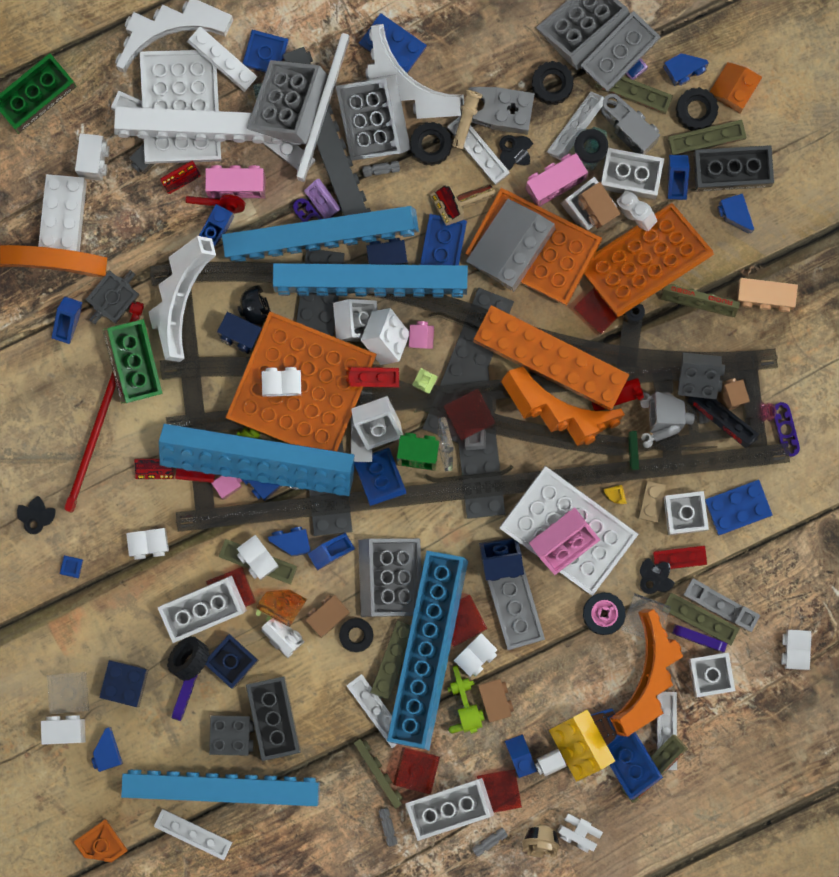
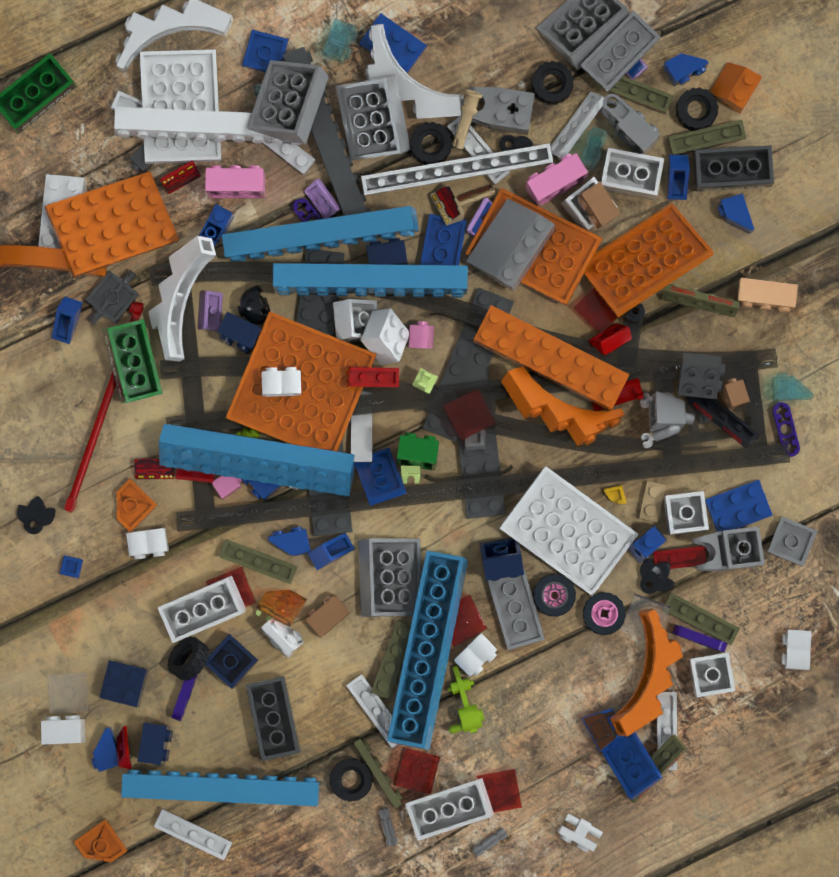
white brick [75,133,110,181] -> none
red piece [186,194,246,213] -> none
white plate [187,27,257,92] -> none
dark grey brick [209,715,254,756] -> none
white brick [237,535,279,580] -> none
white tile [296,33,350,182] -> none
black tyre [339,618,374,653] -> none
white brick [351,396,403,450] -> none
light grey axle [363,161,400,177] -> none
clear tile [437,417,454,472] -> none
medium nougat brick [478,679,514,723] -> none
blue slope [505,734,537,778] -> none
tan cone [521,825,560,858] -> none
bright pink slope [529,508,600,575] -> none
white brick [535,749,567,777] -> none
yellow brick [549,710,615,782] -> none
black tyre [574,129,609,163] -> none
white brick [616,191,657,231] -> none
dark green tile [628,431,639,471] -> none
light grey slope [684,578,761,632] -> none
clear pink plate [759,402,776,421] -> none
none -> orange plate [45,171,179,277]
none -> orange plate [116,479,158,533]
none -> red slope [116,726,132,770]
none -> dark blue brick [137,723,173,765]
none -> lavender slope [198,291,223,331]
none -> clear light blue brick [322,18,359,63]
none -> black tyre [330,758,373,802]
none -> white brick [361,143,553,196]
none -> yellowish green tile [401,466,421,484]
none -> slope [466,198,492,237]
none -> black wheel [533,574,576,617]
none -> red slope [589,323,632,355]
none -> blue torso [628,525,667,563]
none -> light grey brick [691,526,765,571]
none -> light grey plate [767,516,817,567]
none -> clear light blue slope [772,373,814,401]

